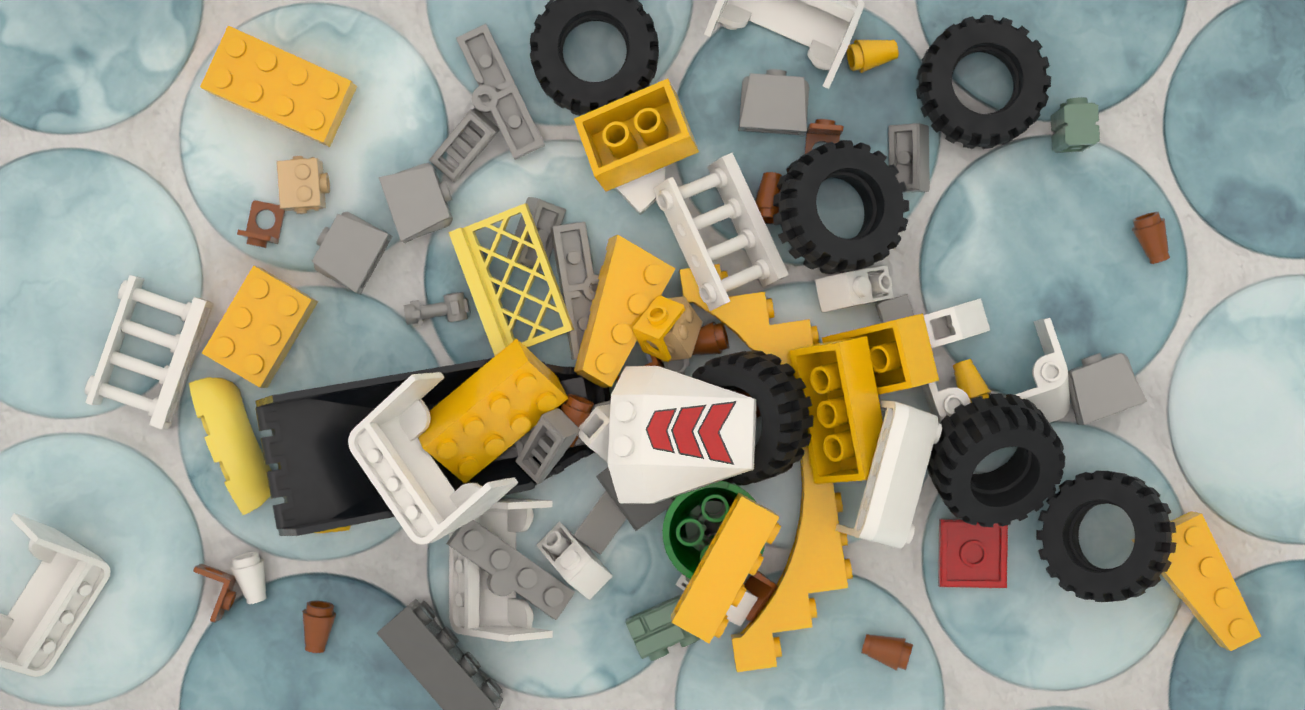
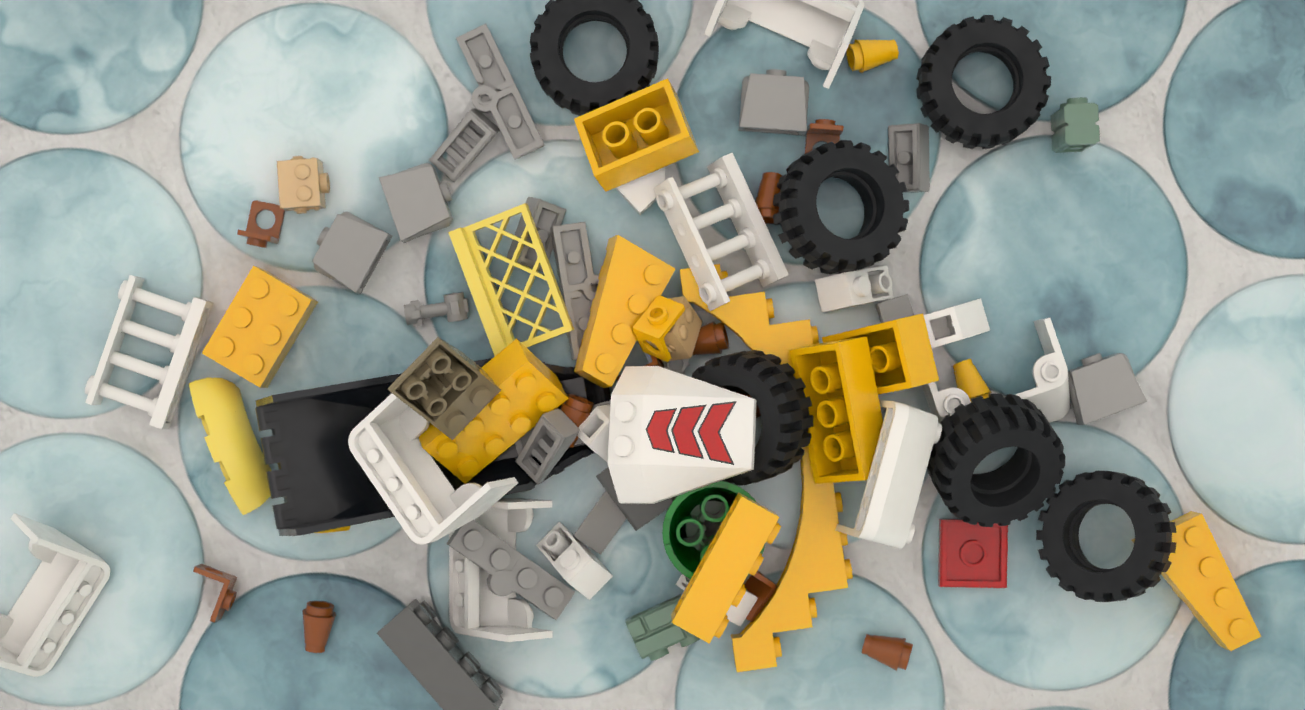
yellow brick [200,26,357,147] -> none
white cone [231,552,267,604] -> none
dark orange cone [1132,212,1170,264] -> none
none -> dark tan slope [388,337,501,440]

